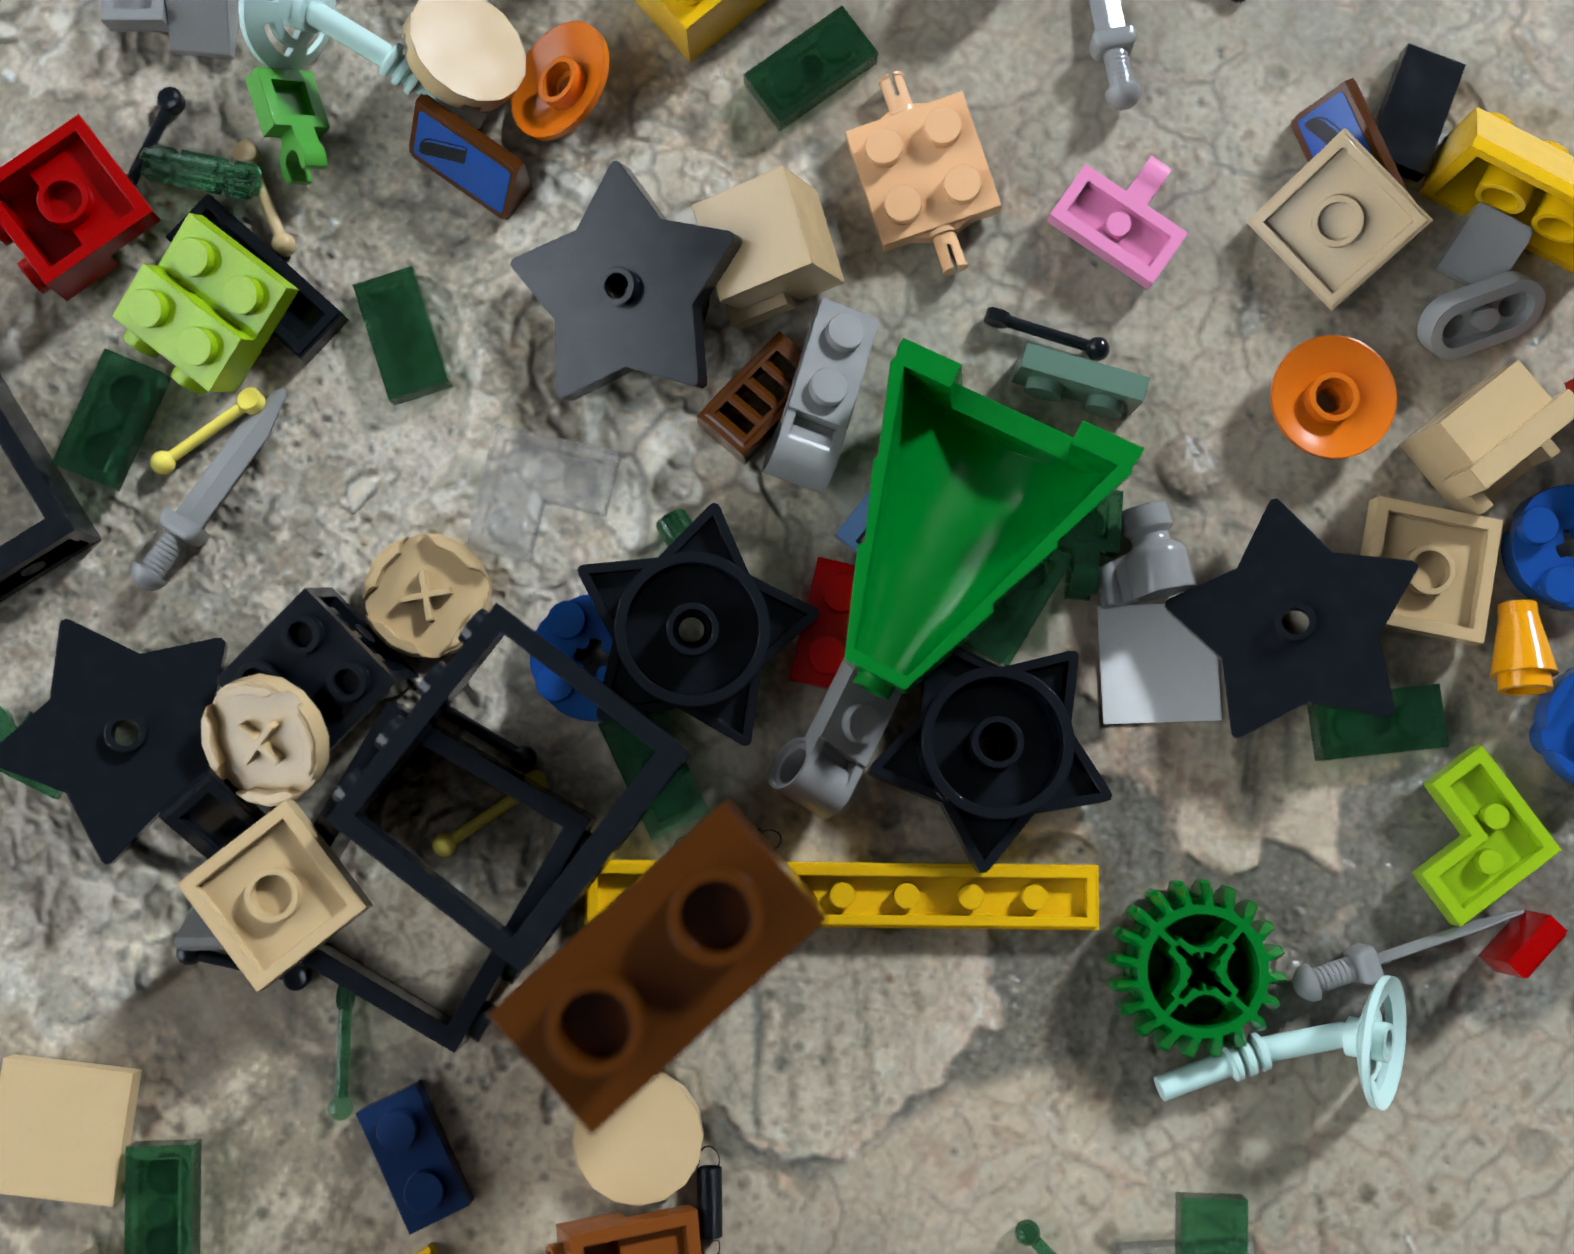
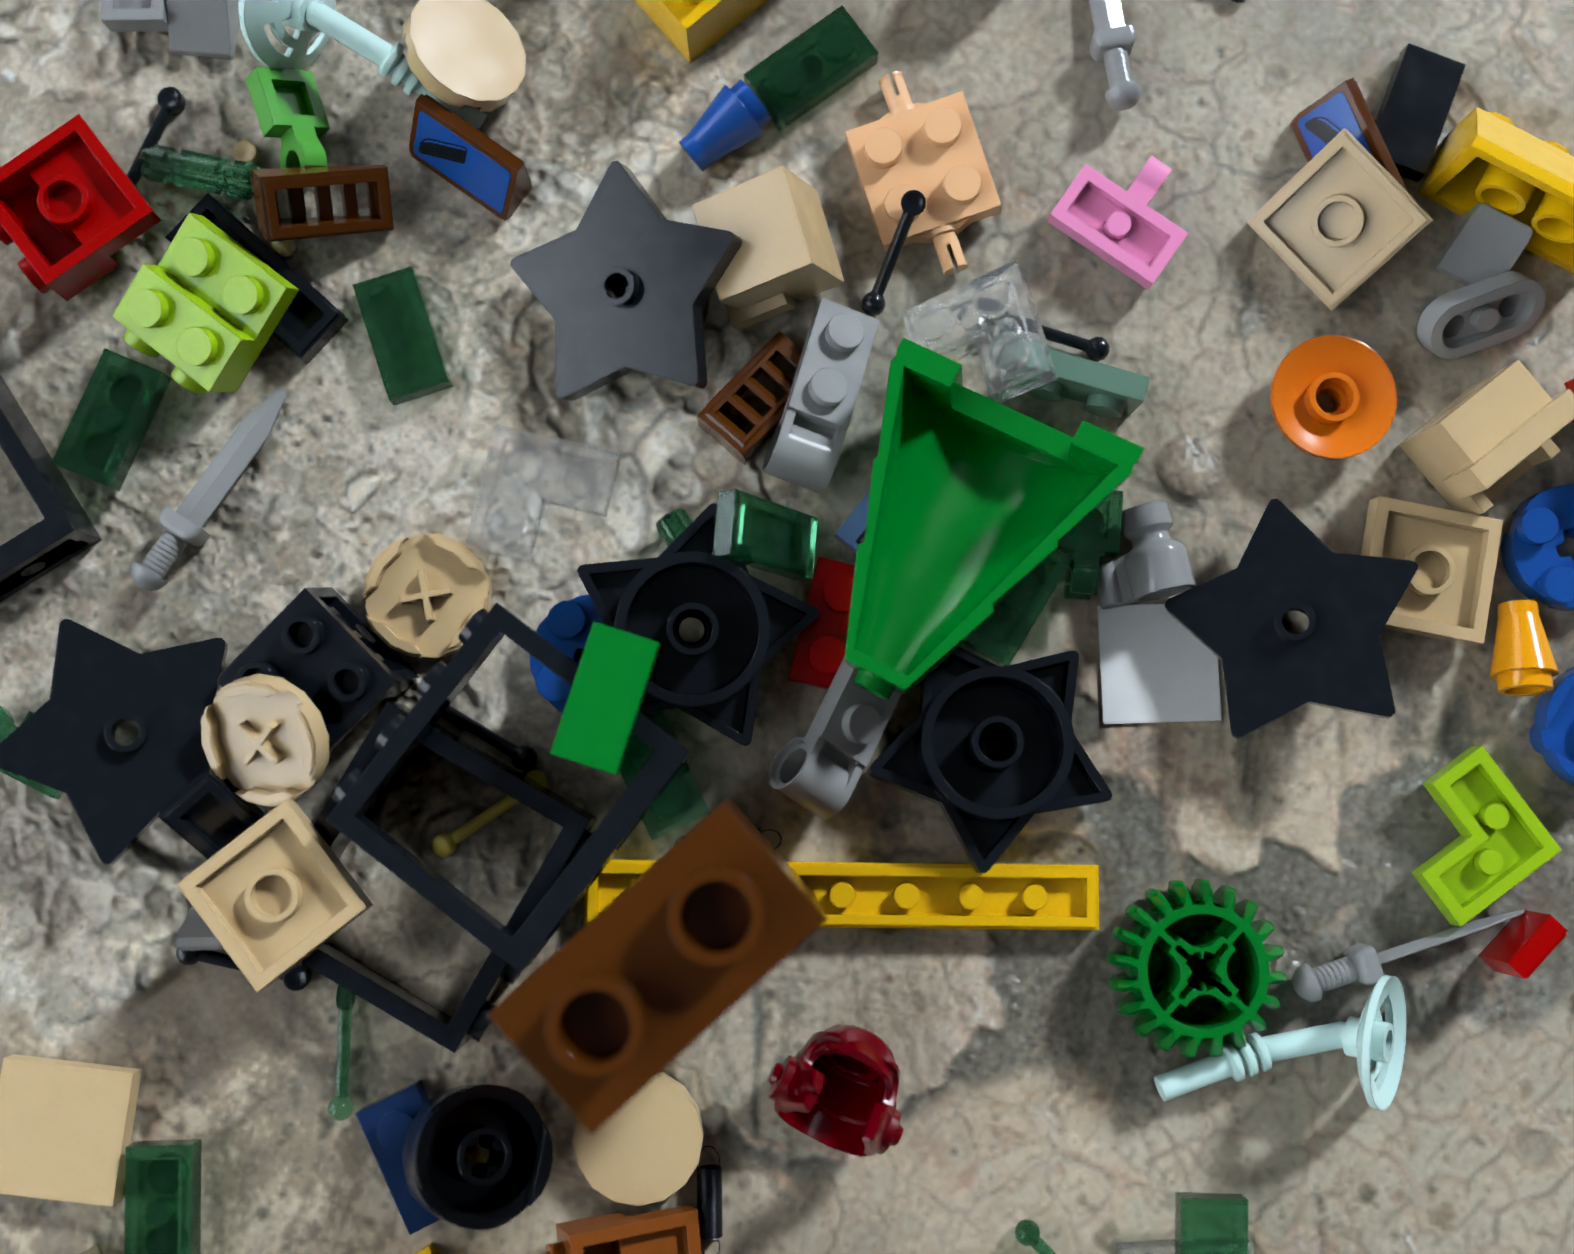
light yellow hinge [150,387,266,475] -> none
orange dish [511,21,609,141] -> none
clear green plate [1307,683,1449,761] -> none
none -> reddish brown slope [251,165,394,242]
none -> black brick [402,1084,553,1230]
none -> green tile [550,621,661,775]
none -> blue cone [679,79,772,172]
none -> clear green tile [713,489,818,580]
none -> dark red helmet [768,1024,903,1157]
none -> black hinge [861,190,926,316]
none -> clear plate [902,260,1058,403]

